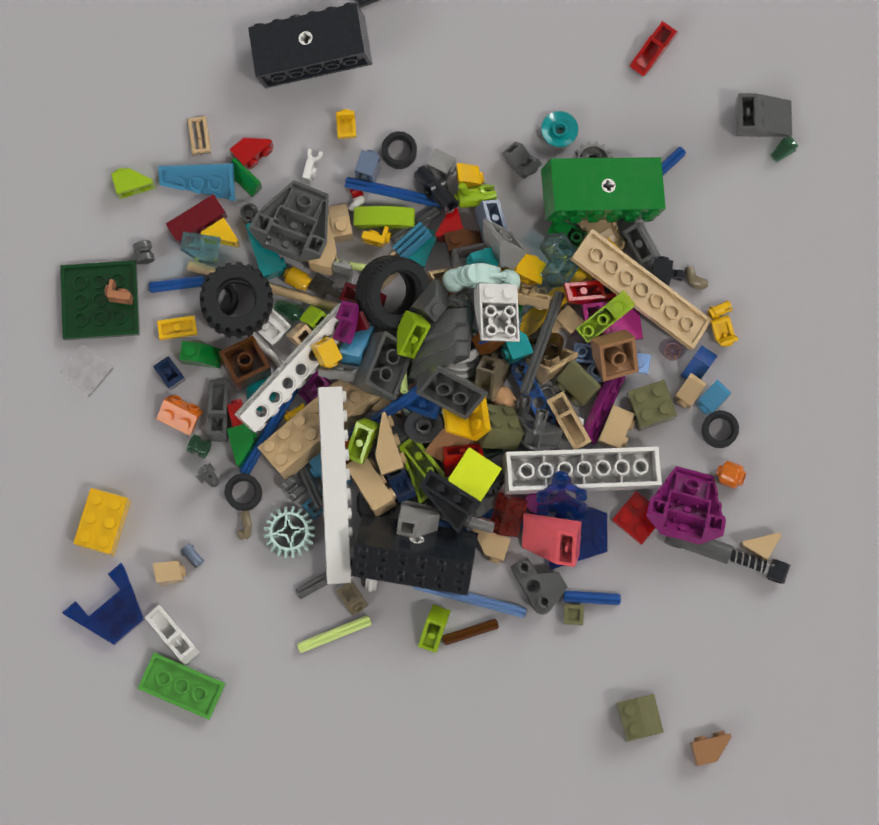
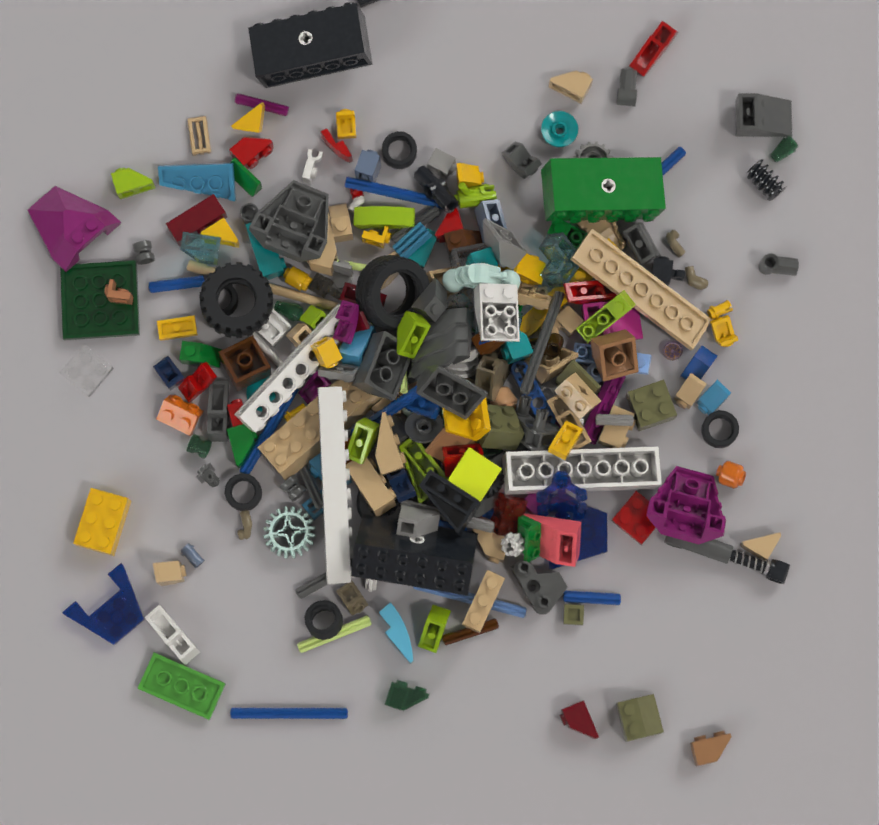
none -> magenta wedge [27,186,121,272]
none -> red slope [178,362,217,402]
none -> blue axle [230,708,348,719]
none -> yellow slope [231,102,265,133]
none -> magenta axle [235,93,289,116]
none -> black tyre [304,600,343,640]
none -> red slope [321,128,353,163]
none -> medium azure slope [379,602,413,664]
none -> clear green slope [384,680,430,711]
none -> tan brick [462,570,505,633]
none -> white gear [501,532,525,557]
none -> green bracket [517,515,541,562]
none -> yellow plate [548,421,583,460]
none -> tan slope [549,70,593,104]
none -> tan brick [554,372,601,419]
none -> dark red slope [559,700,599,739]
none -> light grey axle [595,414,634,426]
none -> dark grey piece [617,68,637,107]
none -> dark tan arm [666,230,686,258]
none -> black piece [747,159,786,201]
none -> dark grey piece [758,253,799,276]

